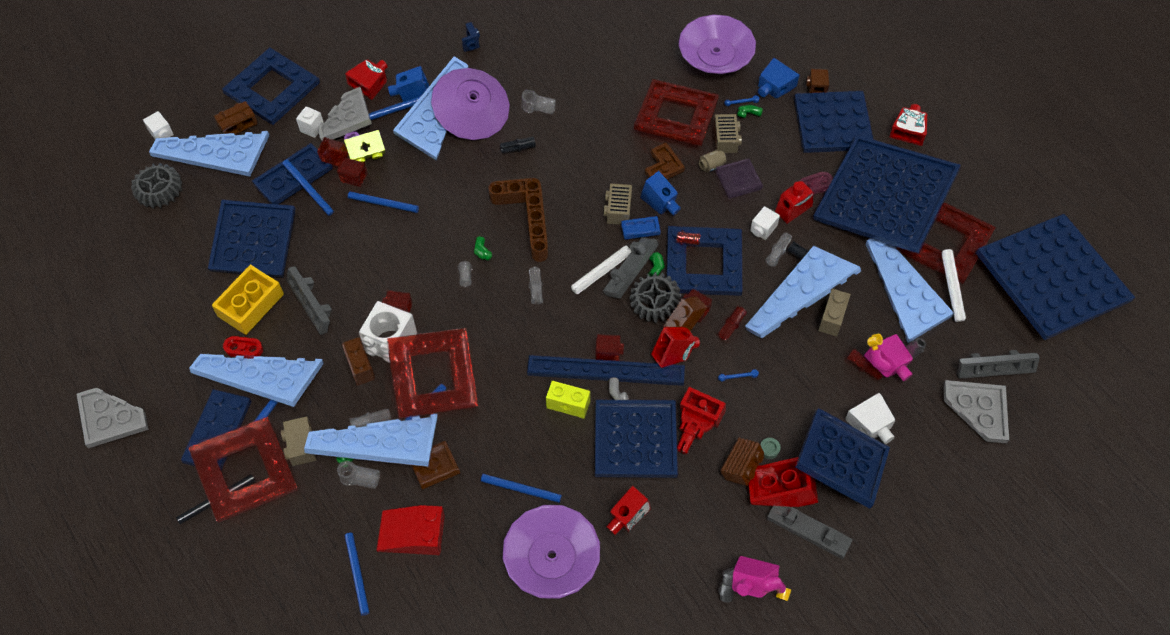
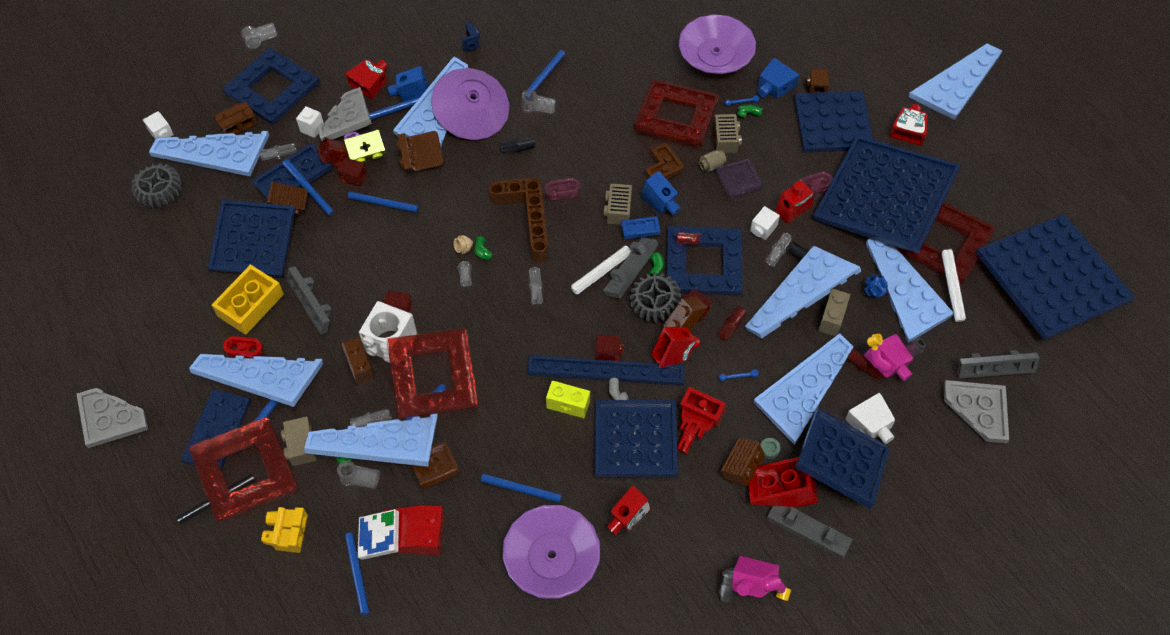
none -> clear piece [241,22,278,49]
none -> clear axle [260,143,296,161]
none -> yellow hips [261,507,308,553]
none -> reddish brown brick [267,182,308,215]
none -> tile [358,509,399,560]
none -> reddish brown bracket [397,131,444,173]
none -> tan plate [453,235,473,254]
none -> blue bar [523,50,565,99]
none -> clear pink plate [544,178,580,200]
none -> light blue wing [753,334,853,445]
none -> blue gear [864,274,888,298]
none -> light blue wing [909,44,1002,120]

